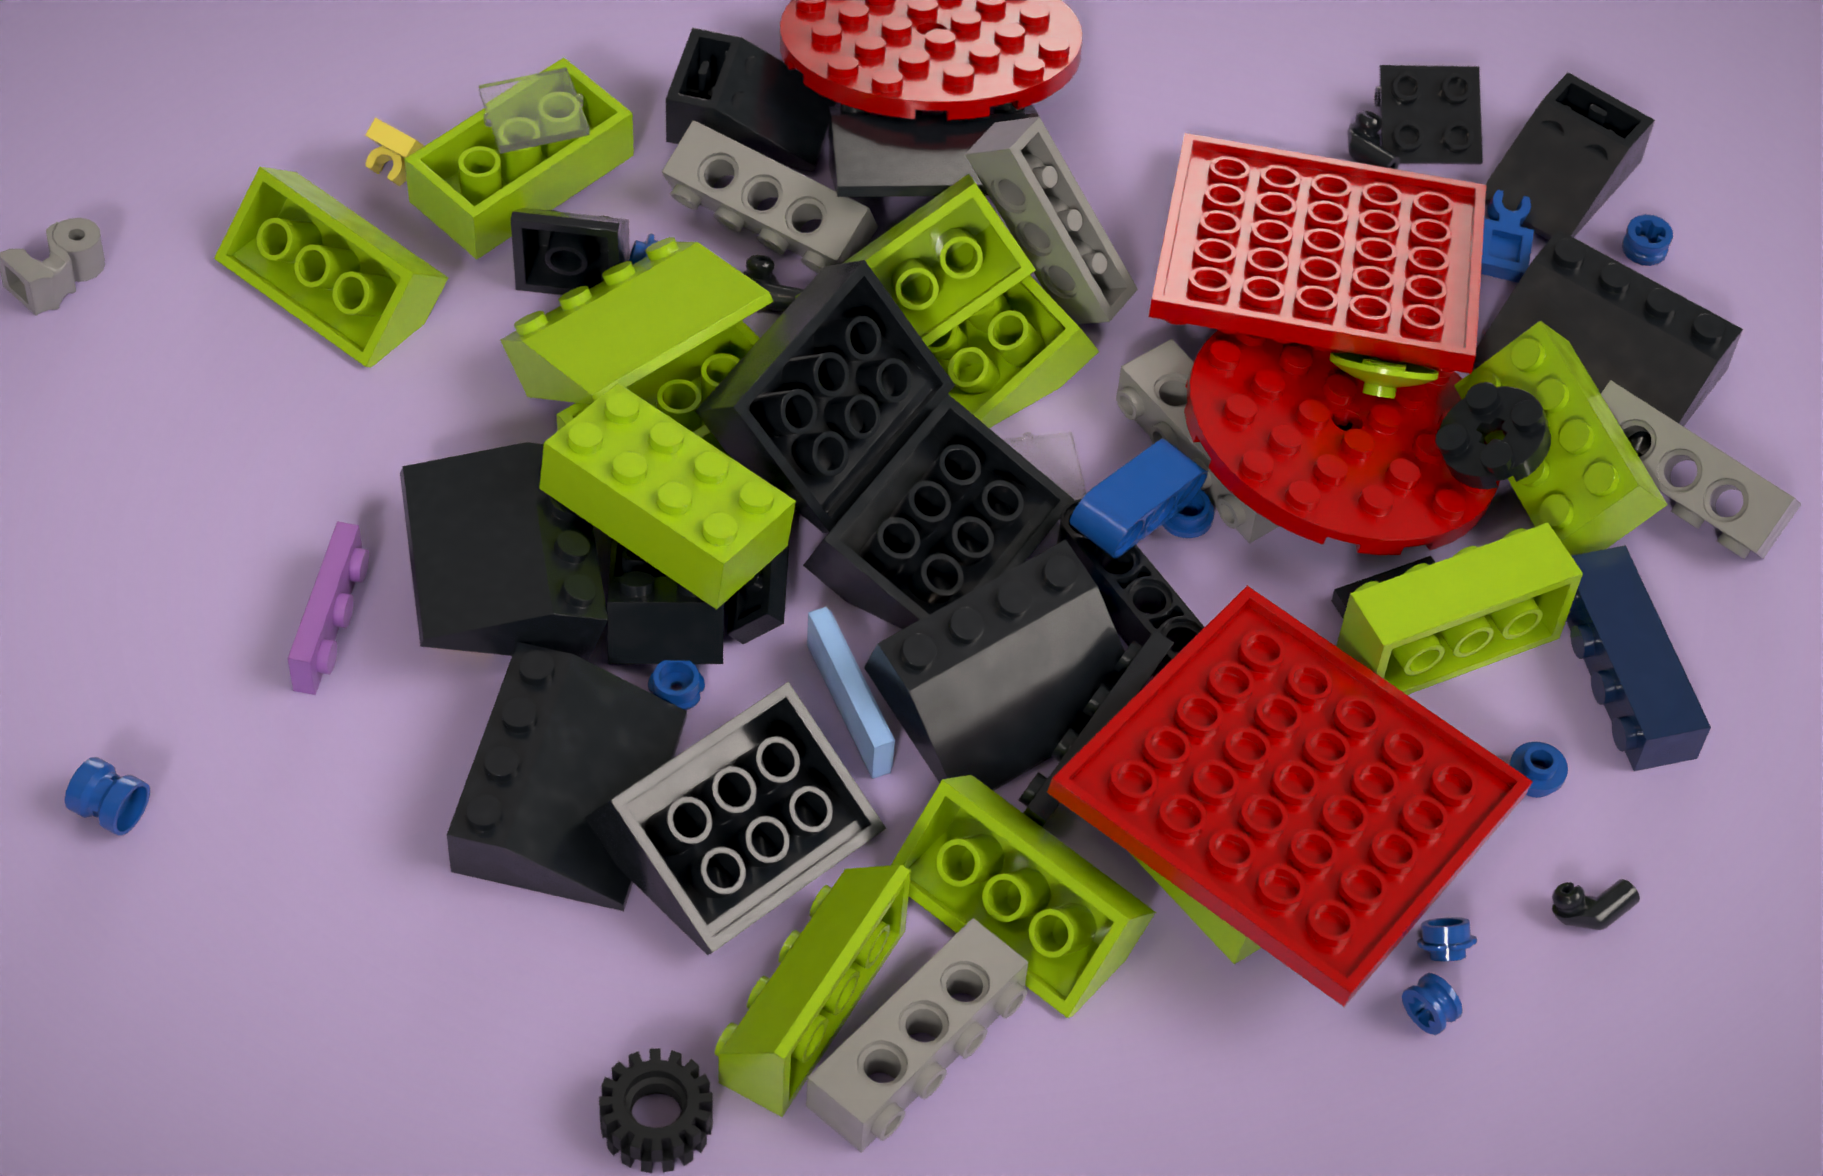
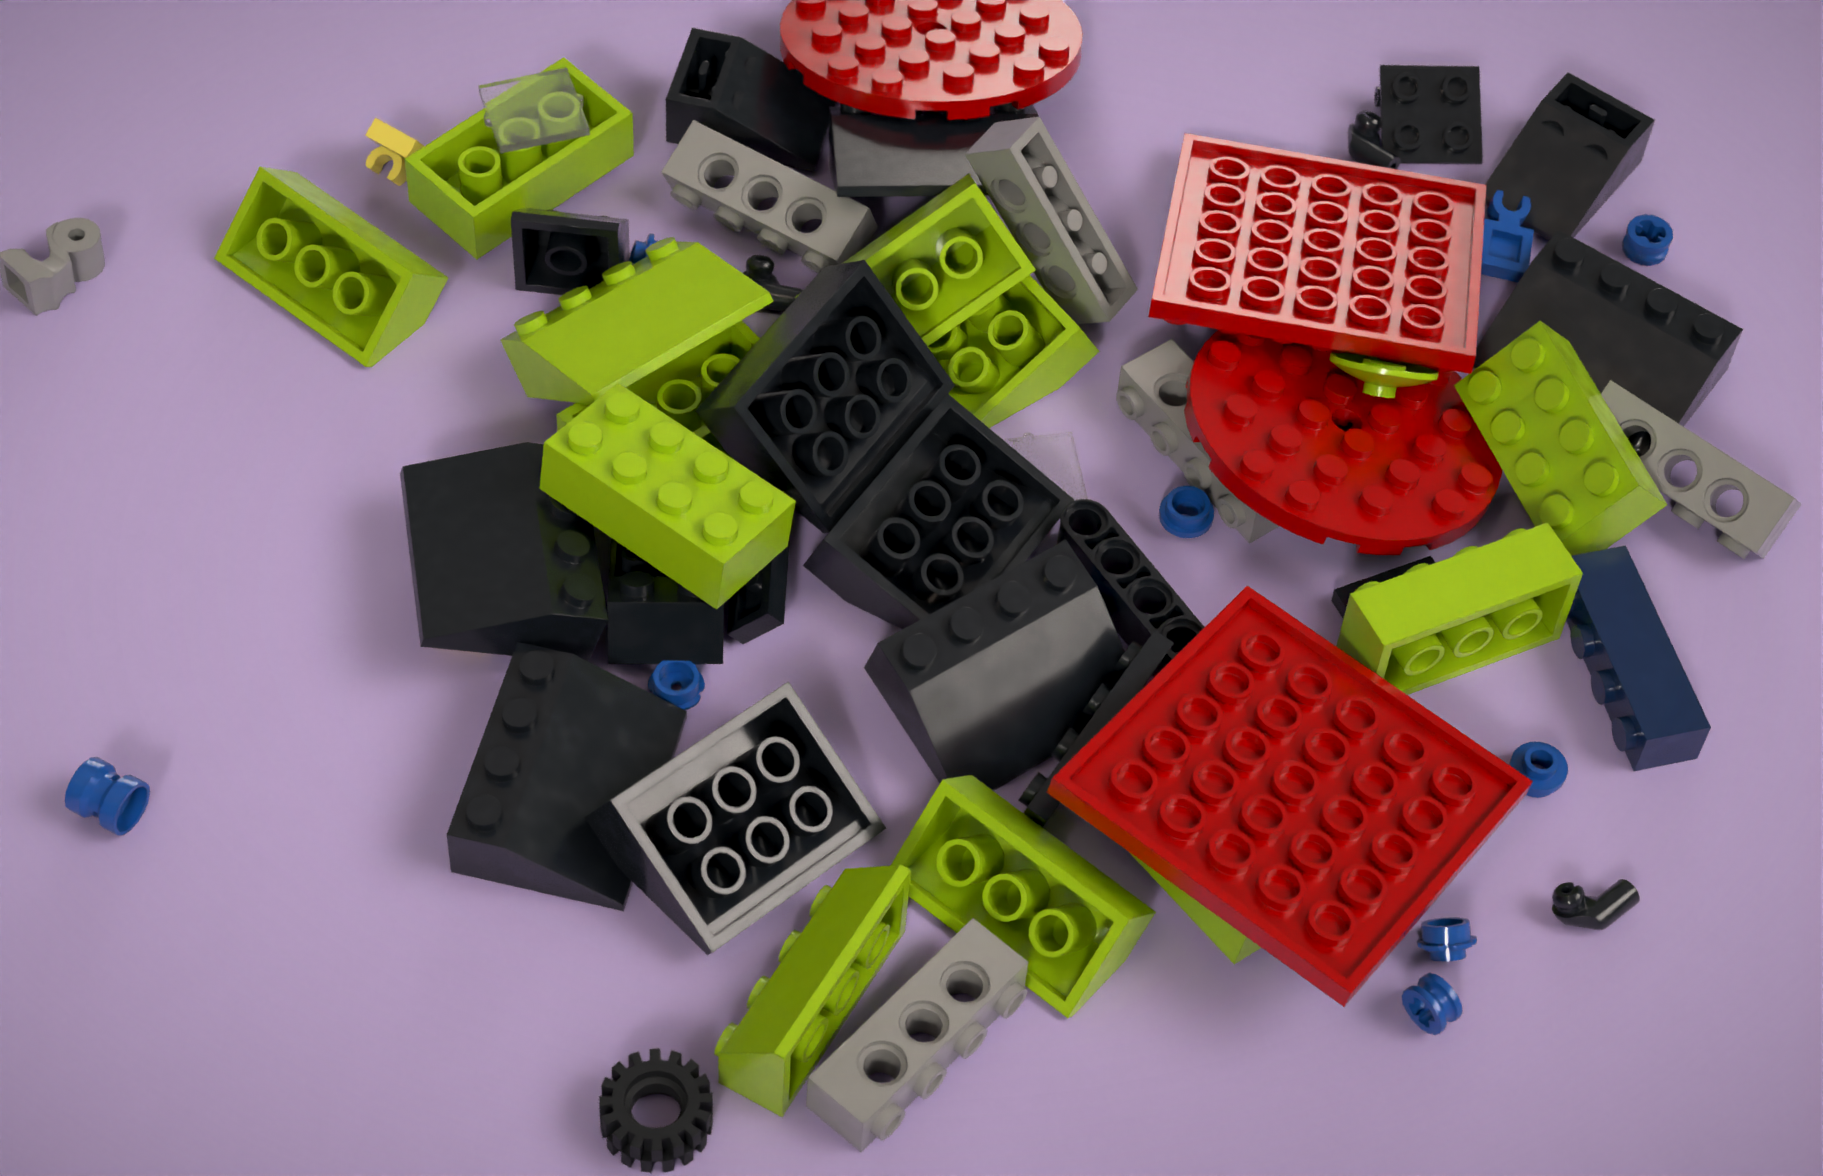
medium lavender plate [287,521,369,695] -> none
light blue tile [807,607,895,779] -> none
blue beam [1070,438,1208,558] -> none
black plate [1435,382,1551,489] -> none

